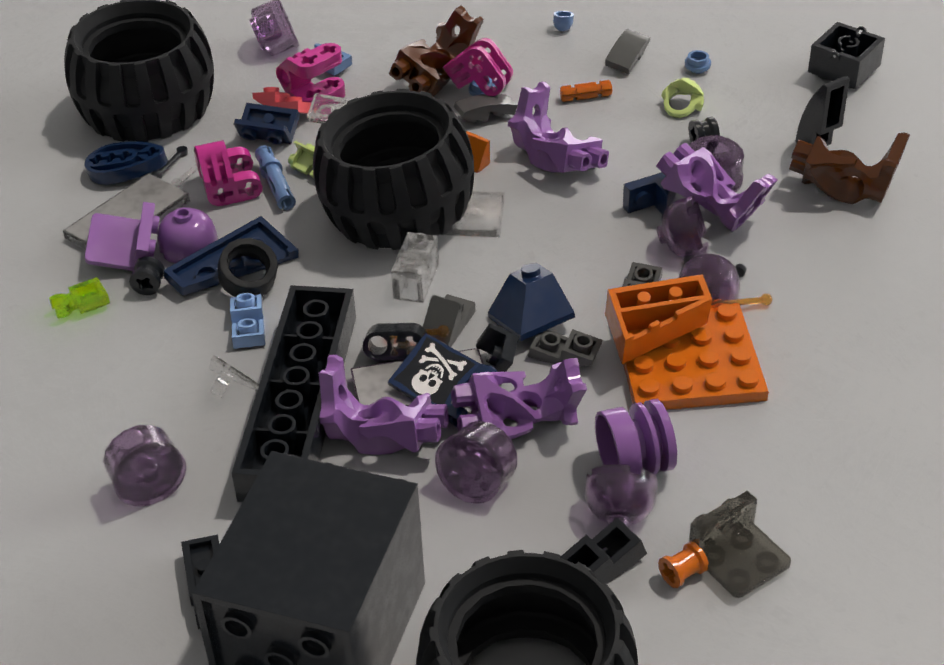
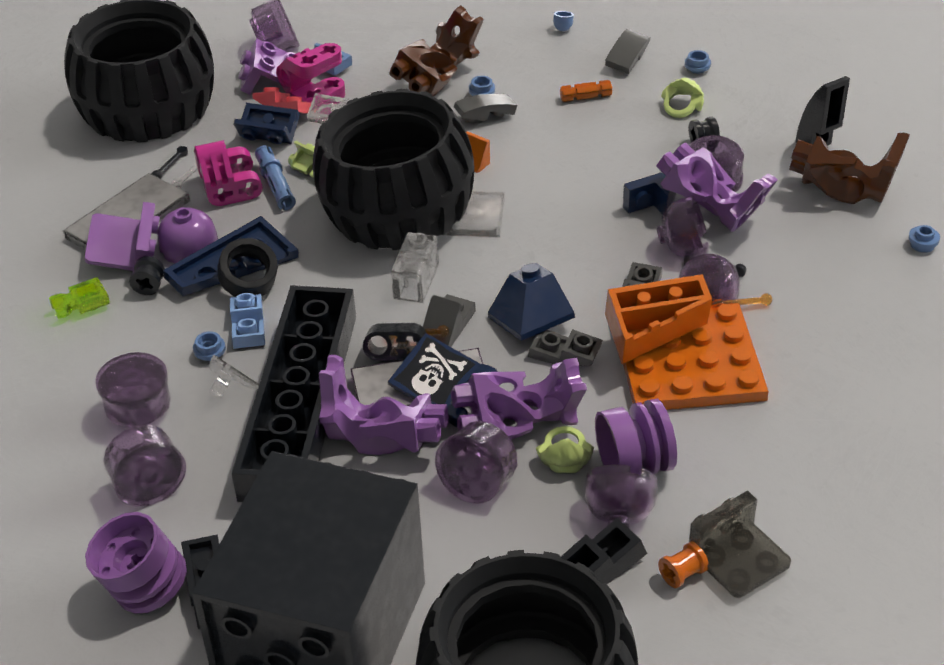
dark blue piece [84,142,168,185] -> none
dark pink piece [442,38,513,96] -> none
black bracket [476,323,519,372] -> none
medium lavender hips [508,81,609,173] -> none
black brick [808,22,885,89] -> none
none -> medium lavender wheel [85,512,187,614]
none -> clear purple wheel [95,352,171,427]
none -> medium blue plate [193,331,226,361]
none -> medium lavender bracket [238,38,295,95]
none -> yellowish green piece [536,426,594,473]
none -> medium blue plate [908,225,940,253]

